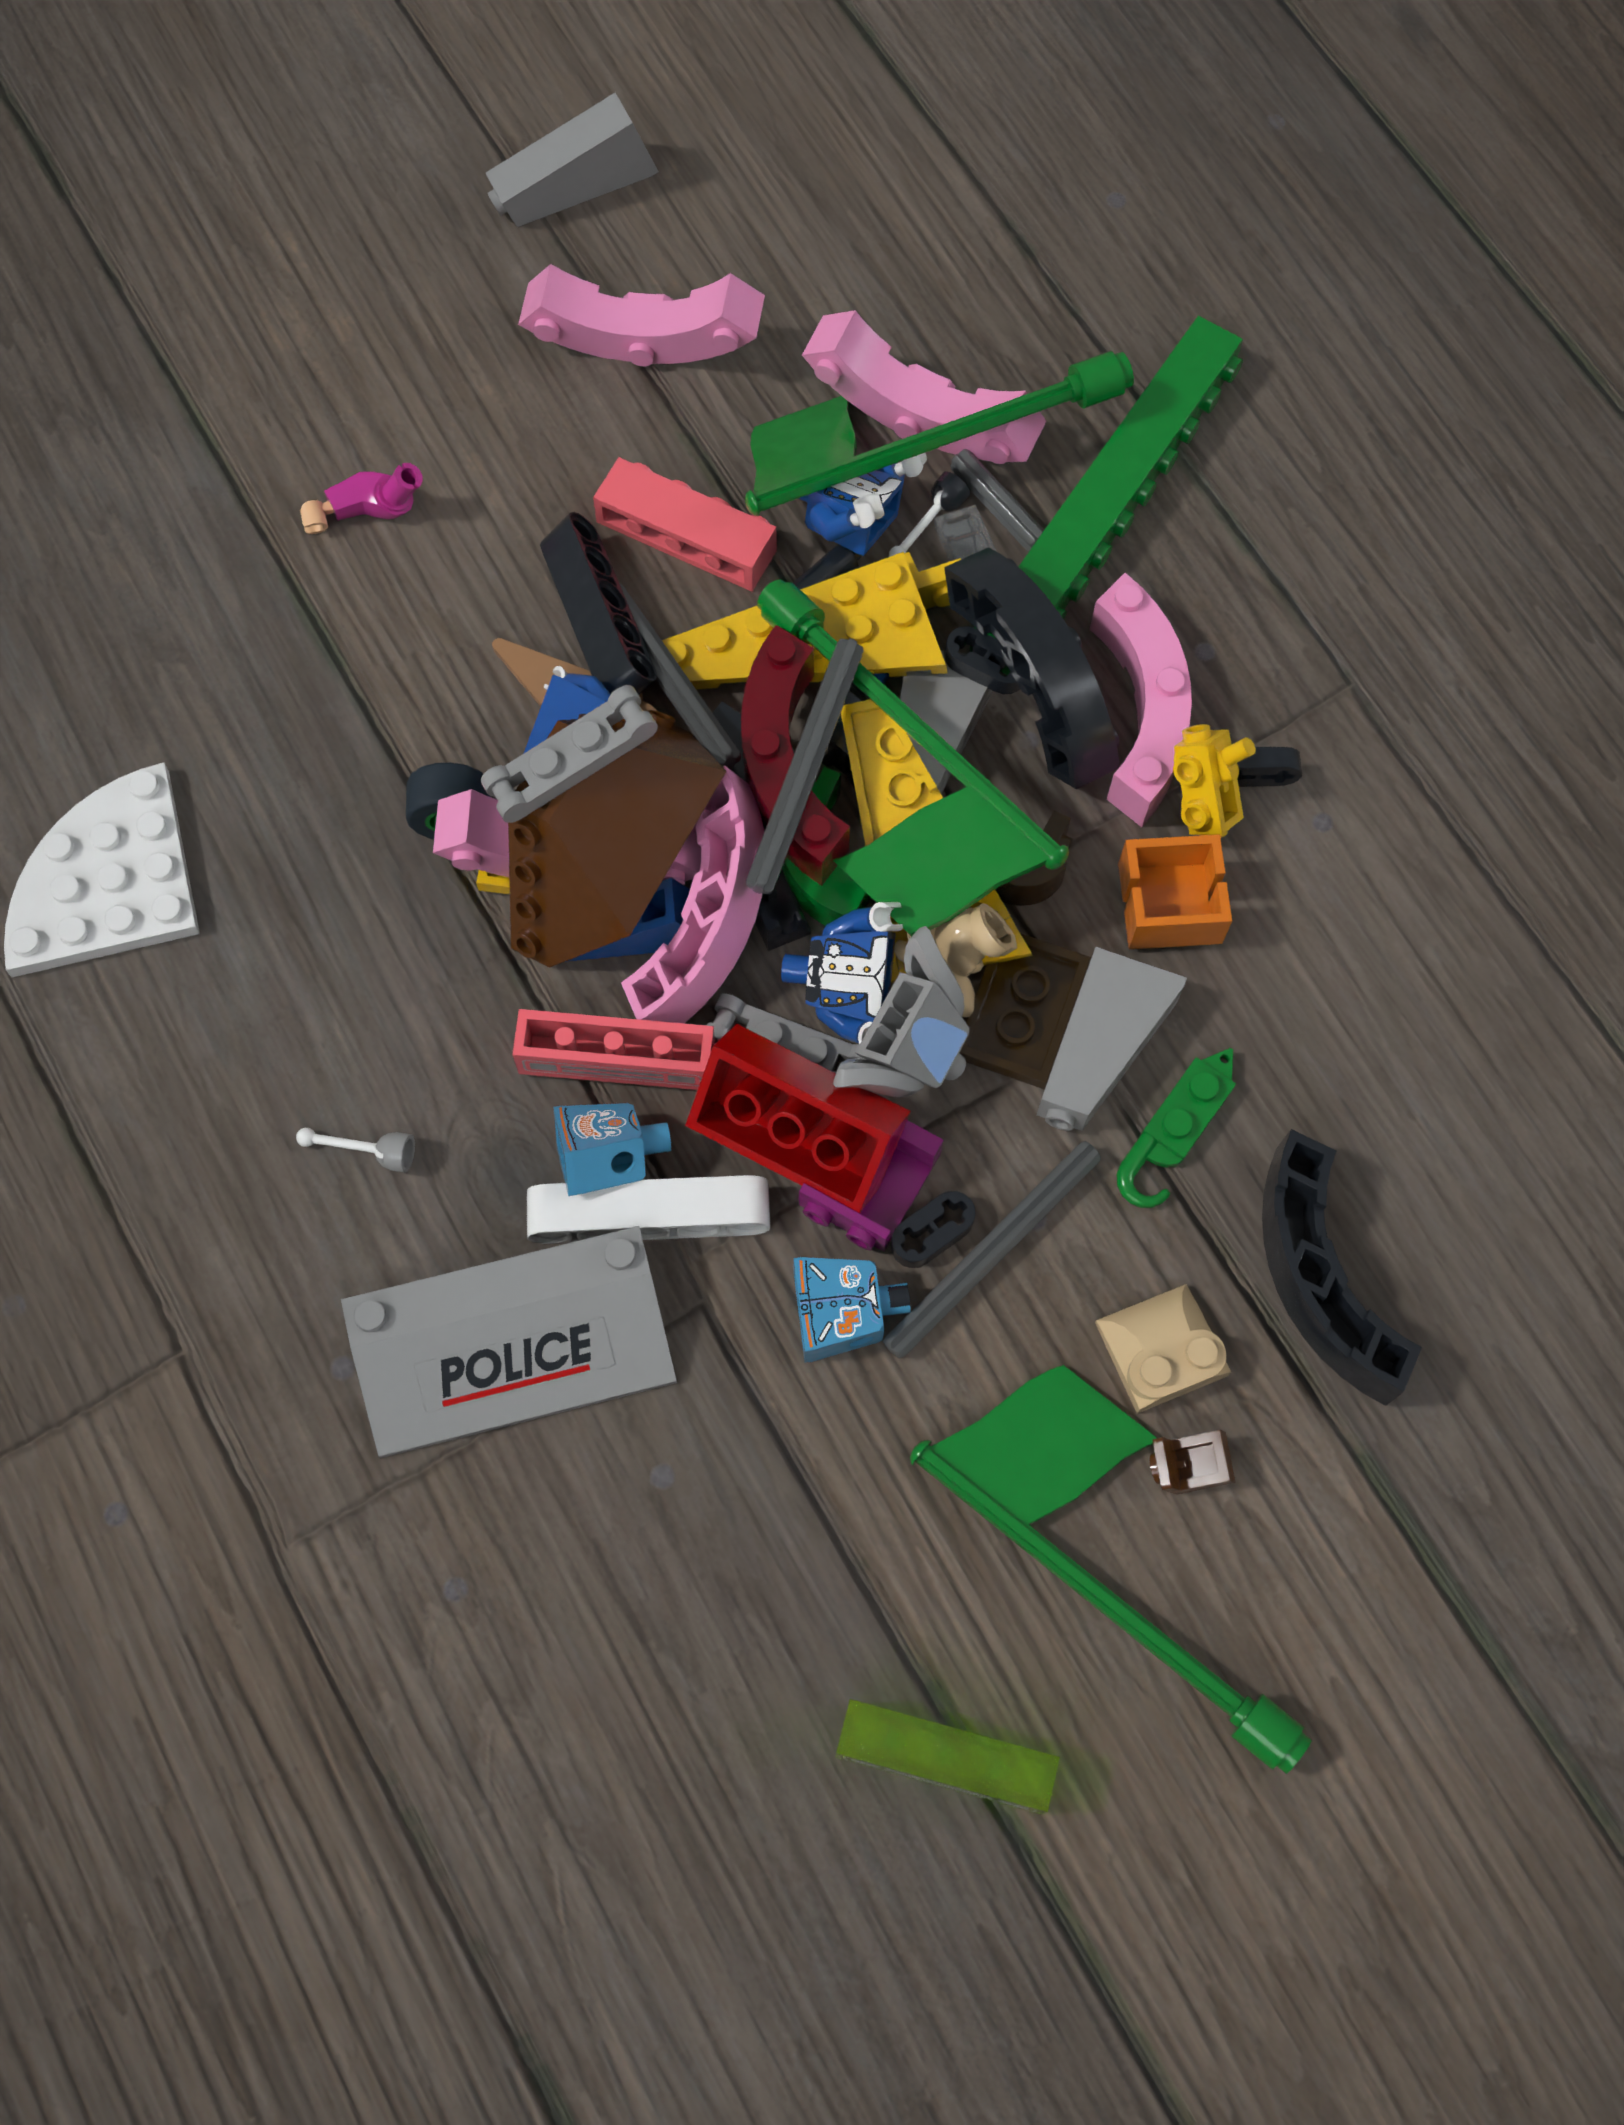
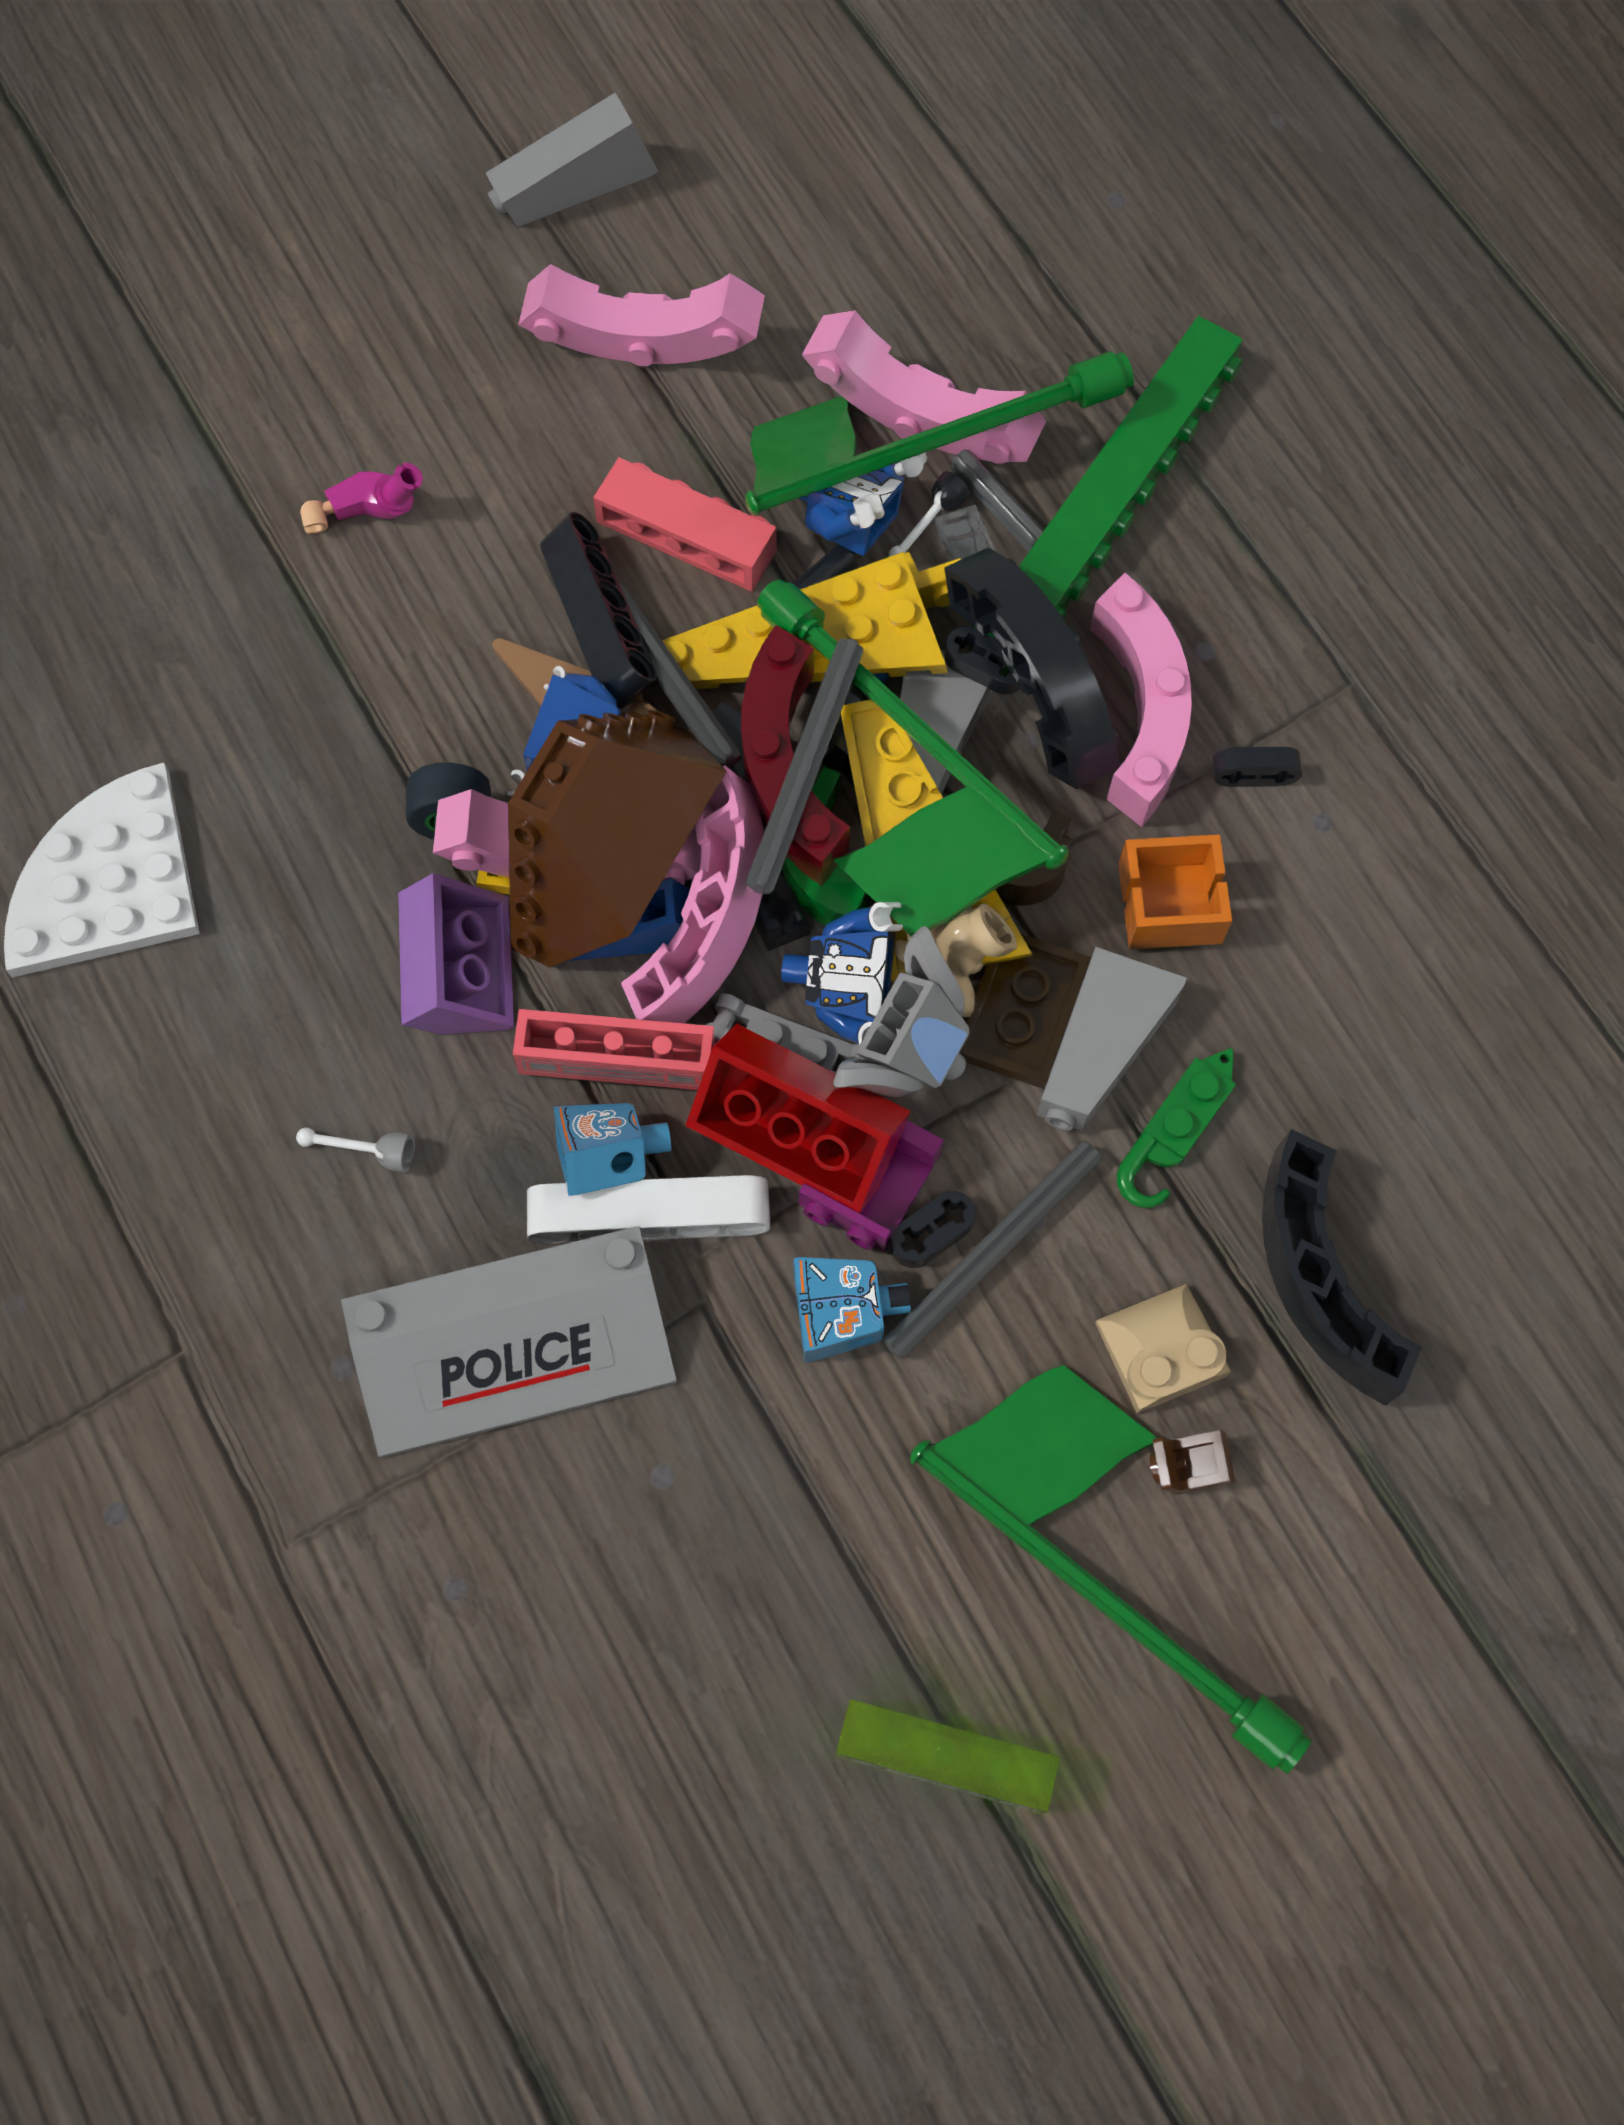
light grey plate [481,685,658,823] -> none
yellow brick [1173,724,1256,838] -> none
none -> medium lavender slope [398,873,514,1035]

